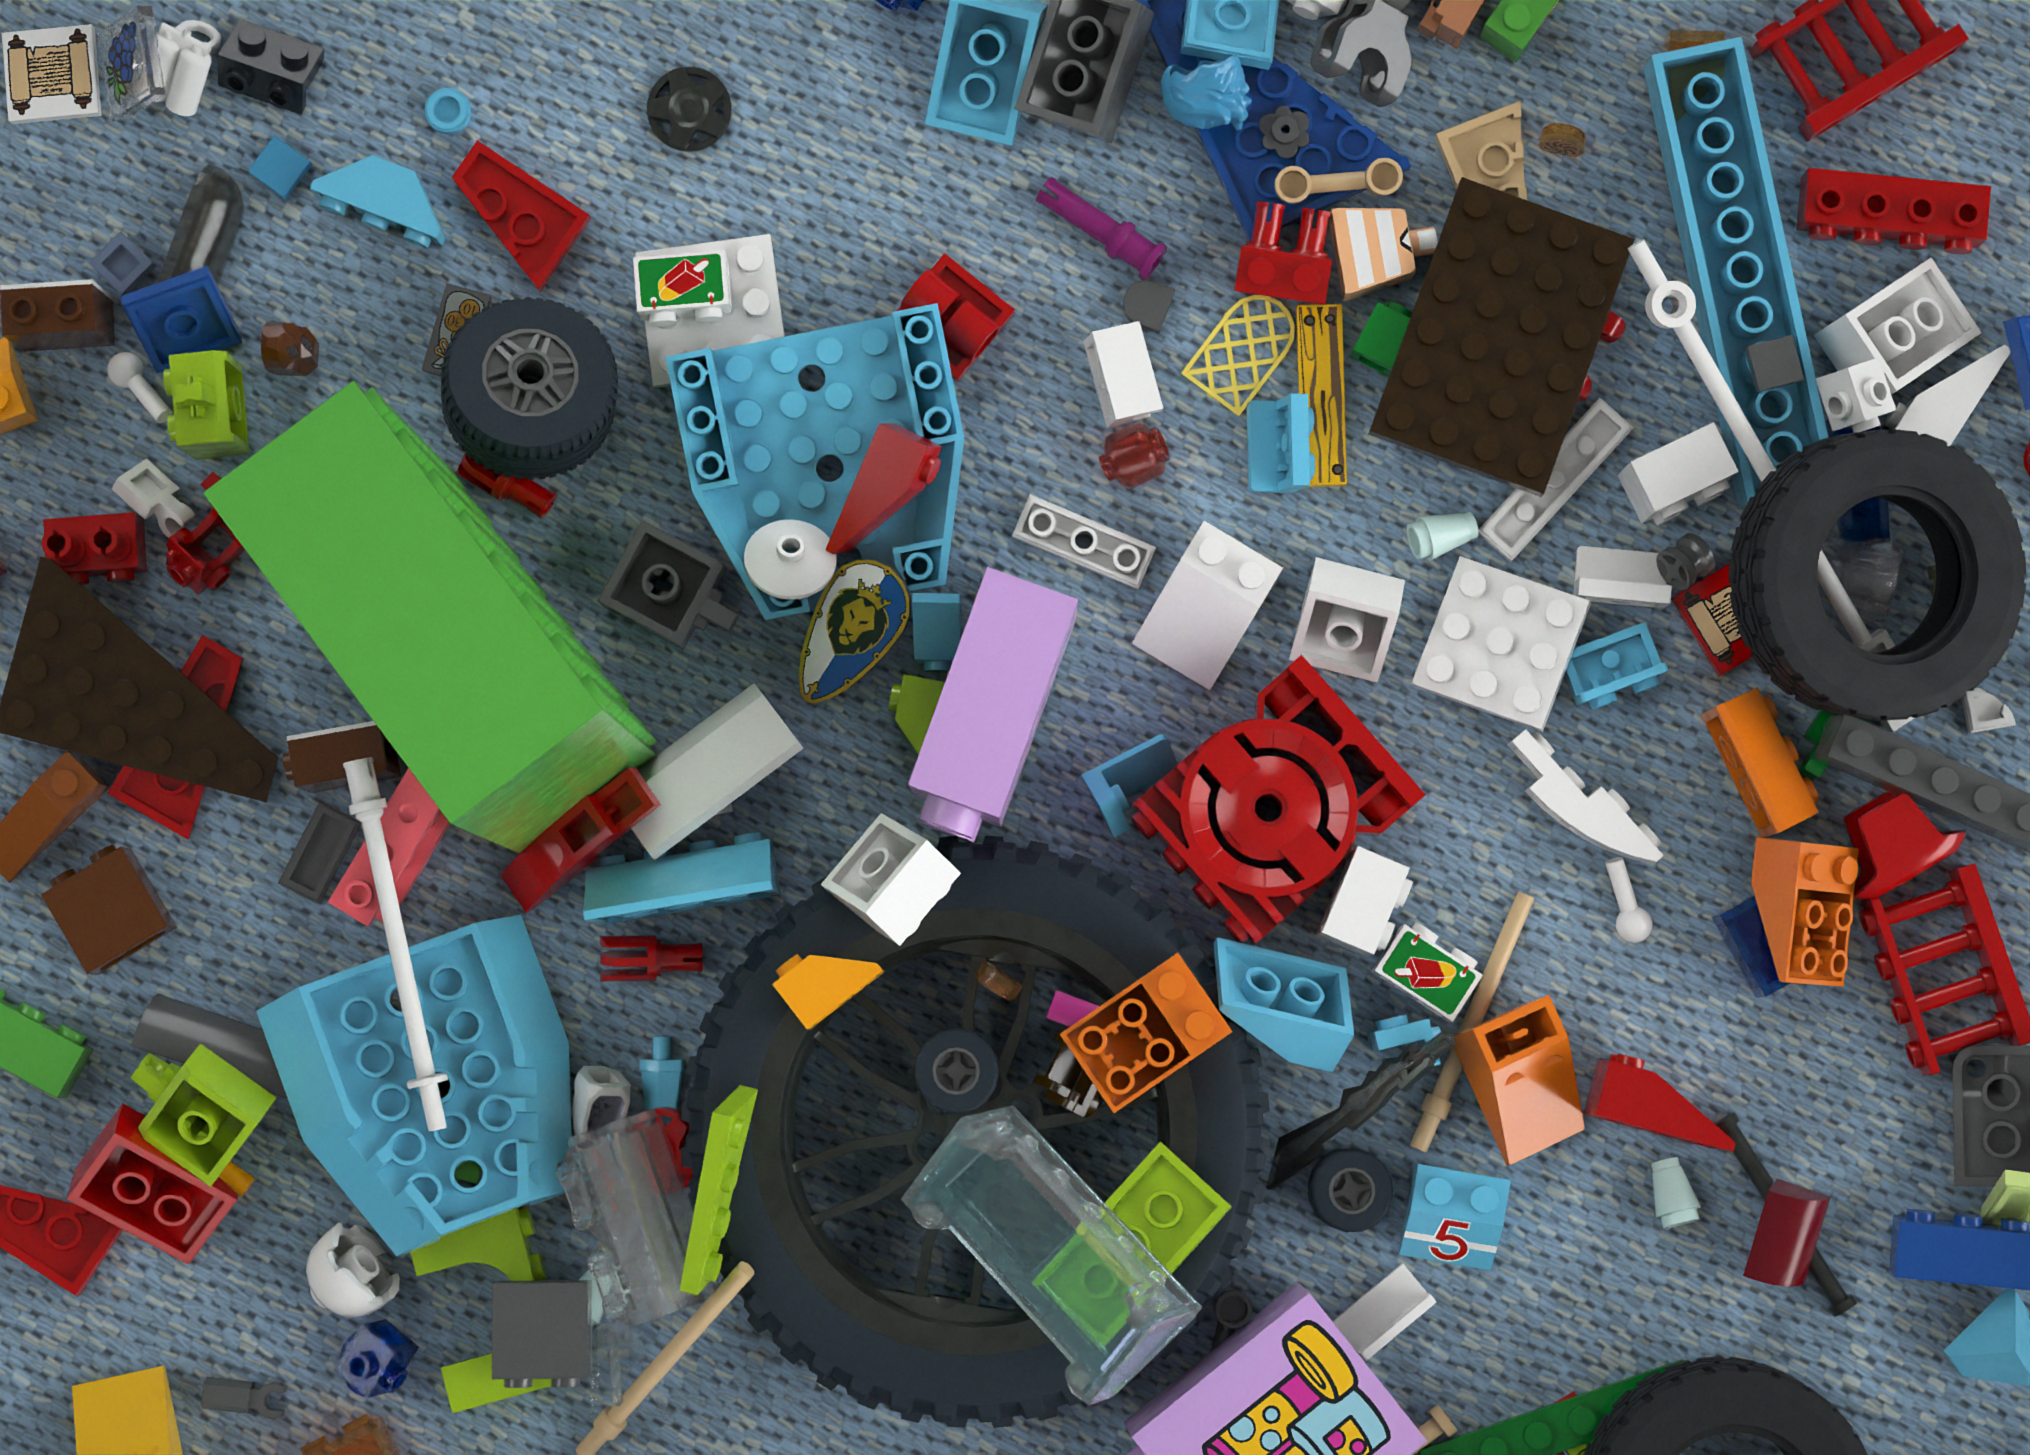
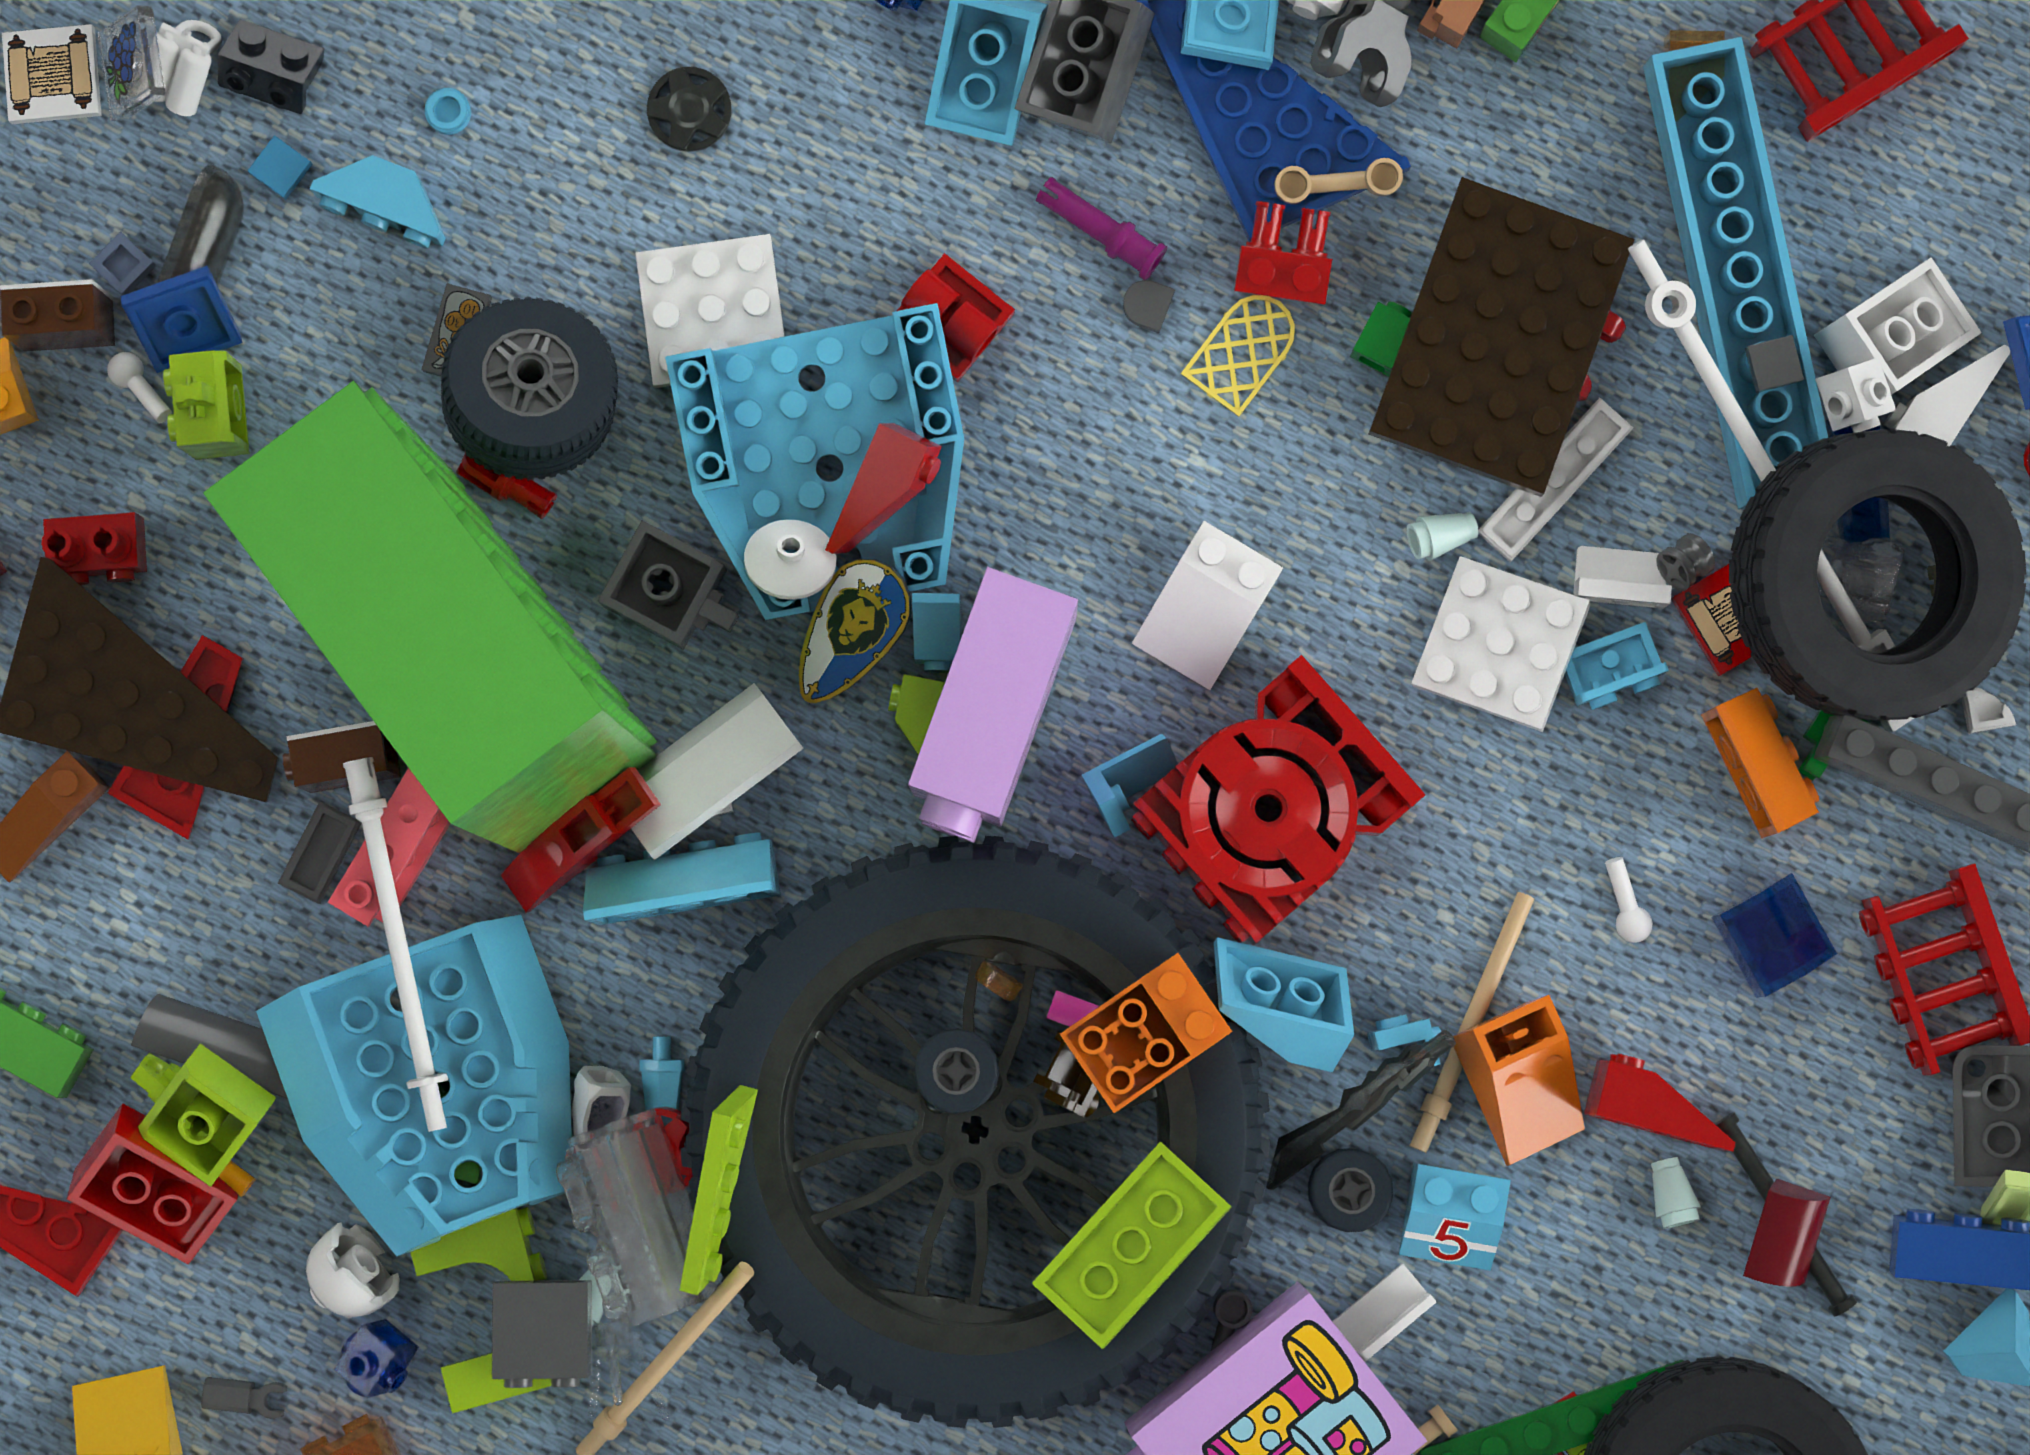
reddish brown piece [41,845,178,975] -> none
white plate [112,458,195,538] -> none
red tile [166,472,245,595] -> none
reddish brown rock [261,322,319,376] -> none
red wing [452,140,592,293] -> none
red arm [600,935,703,982] -> none
brick [633,250,732,326] -> none
light orange slope [772,954,884,1030] -> none
white slope [821,813,961,946] -> none
windscreen [901,1105,1202,1406] -> none
white tile [1012,494,1156,590] -> none
white hinge [1083,321,1163,428] -> none
clear red head [1099,422,1170,489] -> none
dark azure hair [1160,54,1252,130] -> none
medium azure bracket [1247,393,1315,493] -> none
dark grey plant [1259,106,1309,159] -> none
white slope [1289,557,1405,683] -> none
yellow tile [1296,304,1347,487] -> none
white brick [1316,846,1413,957] -> none
light nougat torso [1329,208,1438,301] -> none
brick [1371,922,1483,1022] -> none
tan wing [1435,101,1527,200] -> none
white slope [1507,729,1664,864] -> none
clear orange tile [1539,123,1586,157] -> none
white brick [1617,422,1739,526] -> none
orange slope [1751,837,1859,987] -> none
red brick [1796,168,1991,254] -> none
red piece [1843,792,1966,900] -> none

